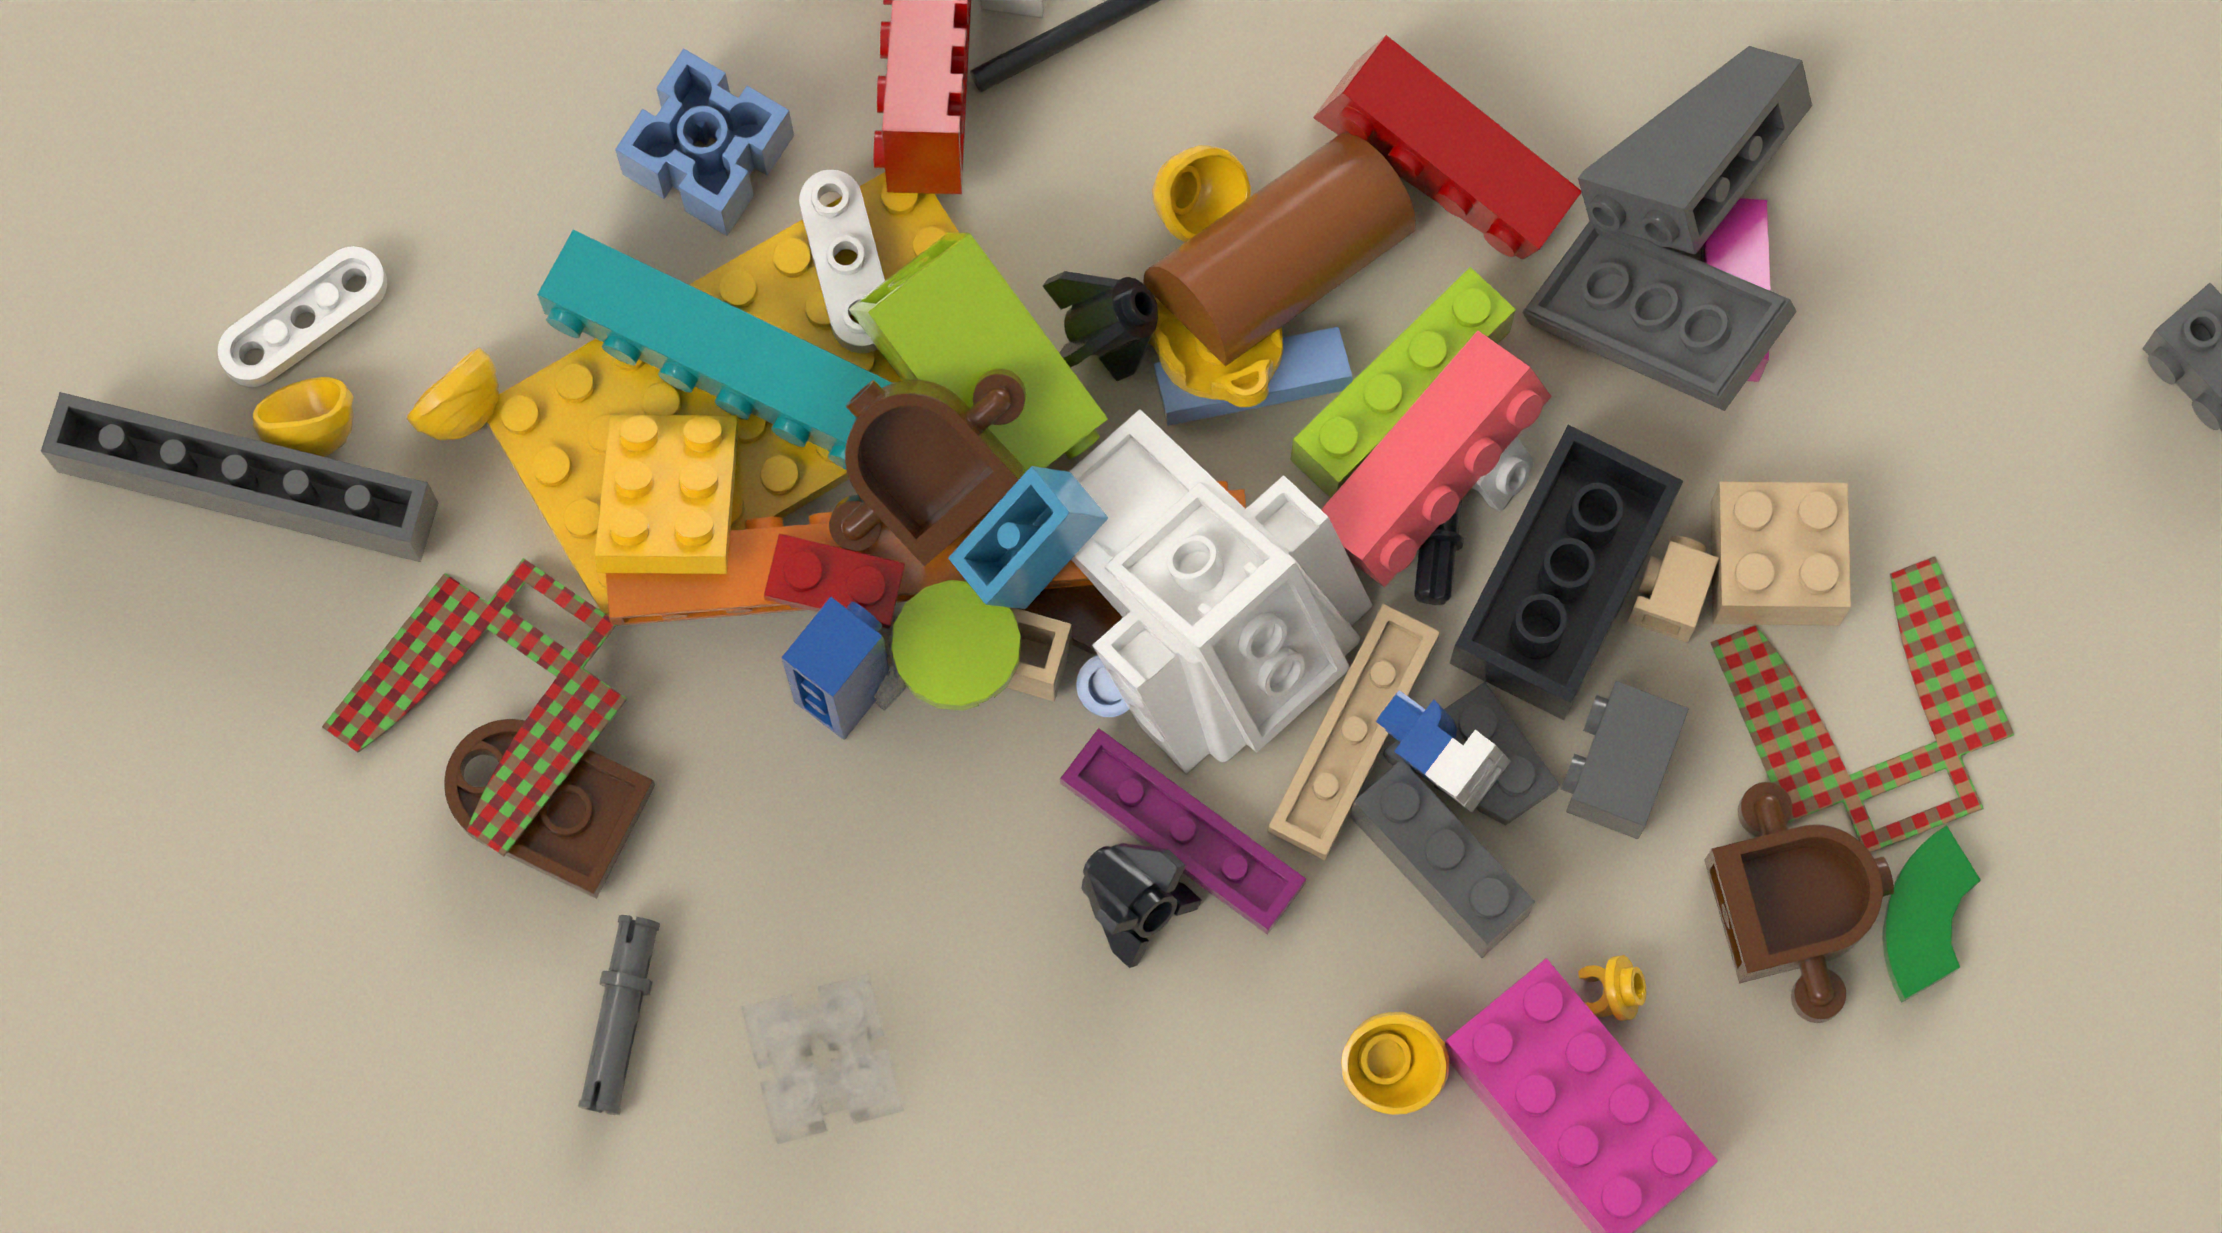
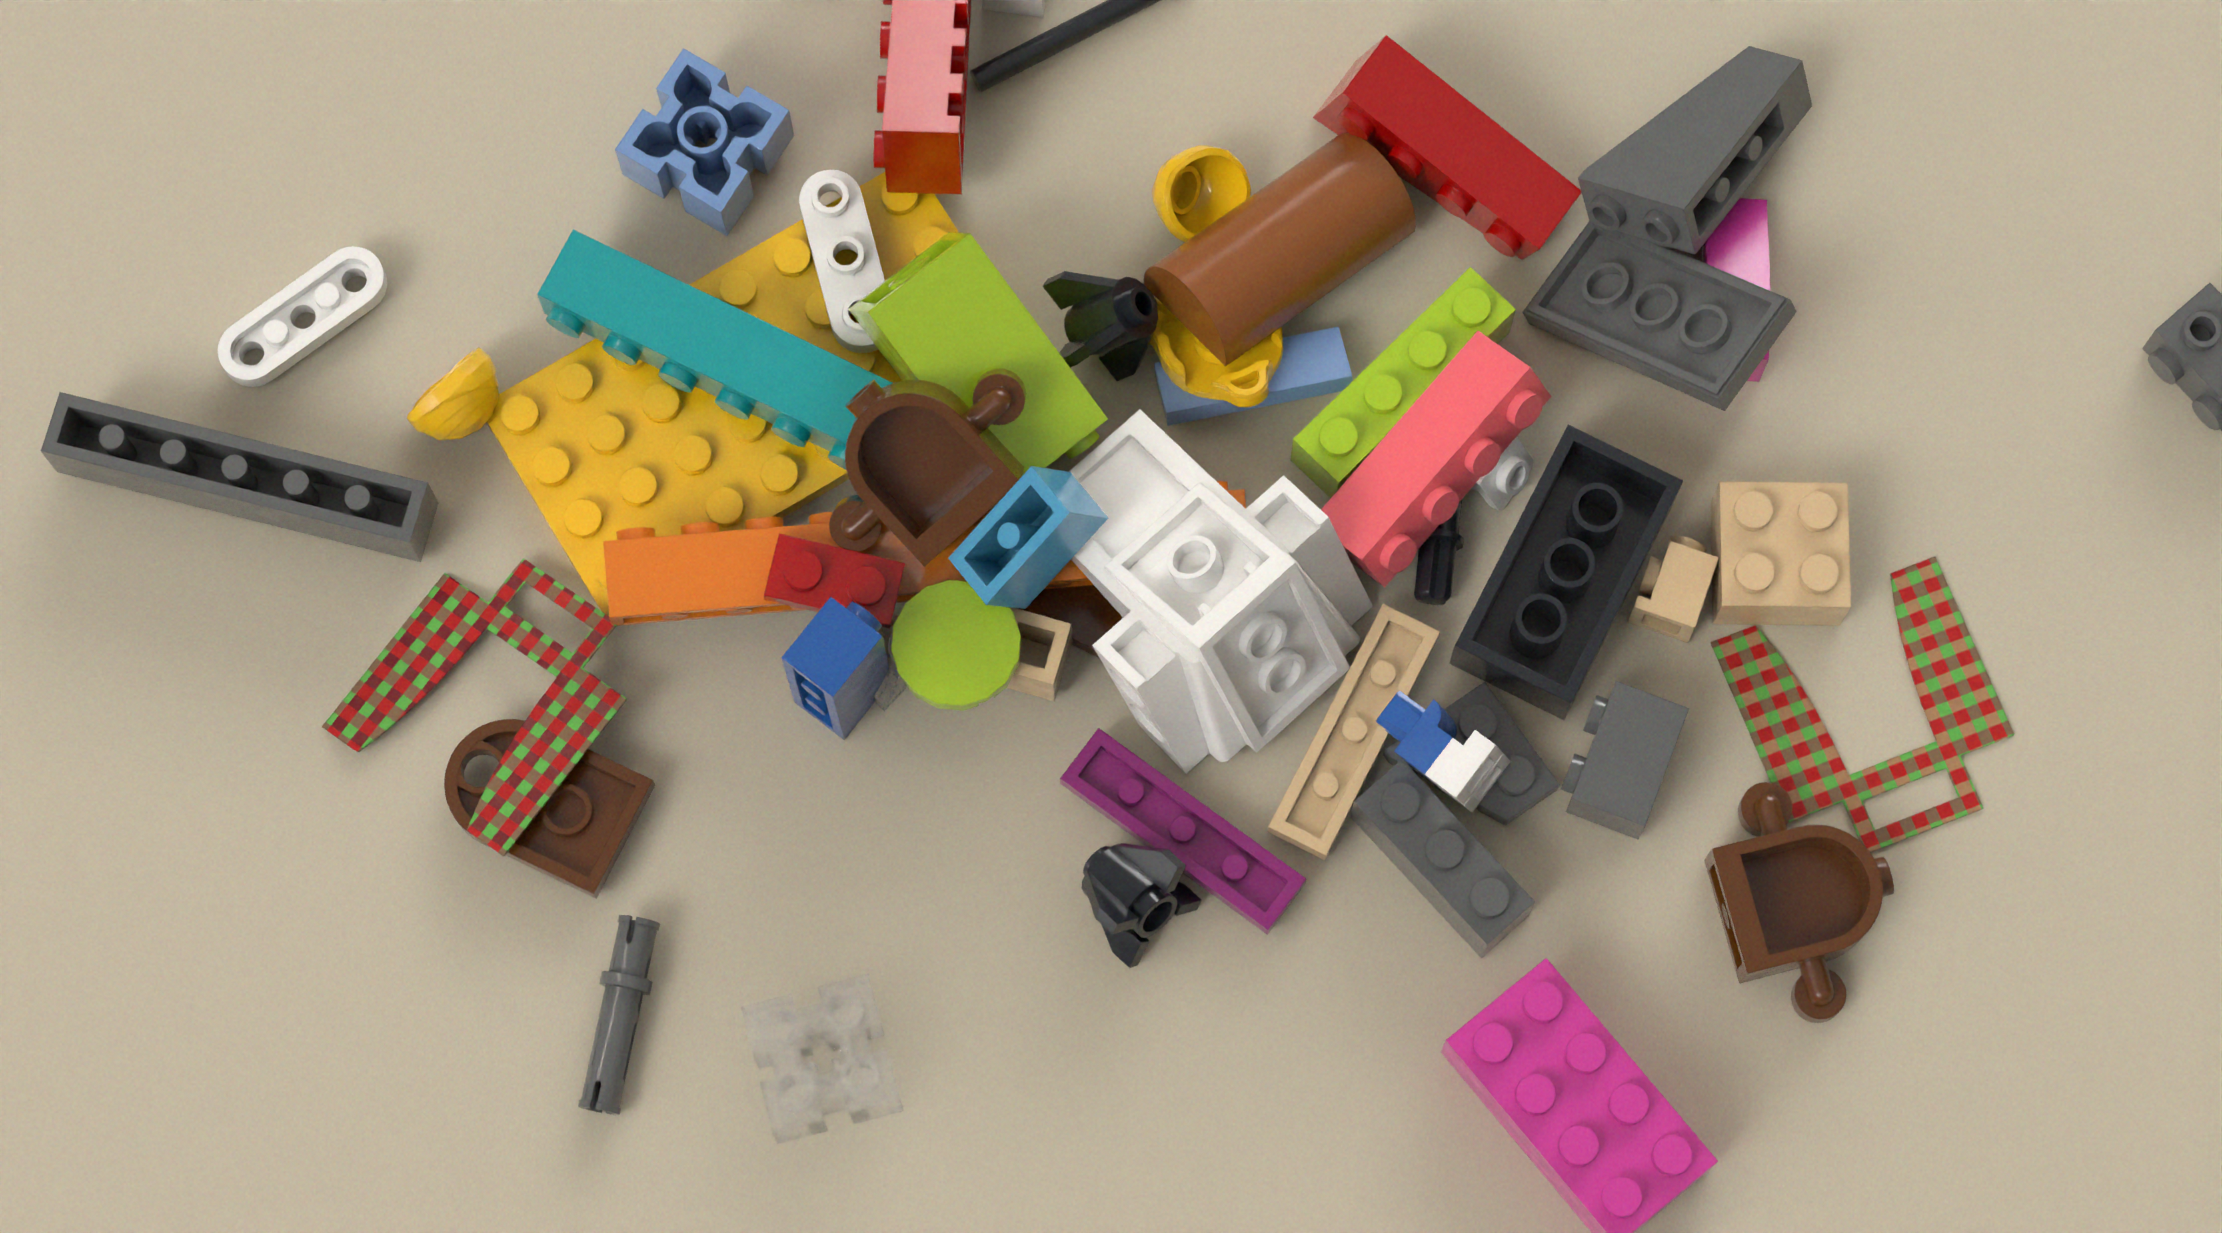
yellow piece [253,377,354,457] -> none
yellow plate [595,415,739,574] -> none
tile [1076,654,1129,717] -> none
yellow piece [1341,1012,1449,1115] -> none
yellow plate [1578,955,1646,1021] -> none
green tile [1882,825,1981,1003] -> none

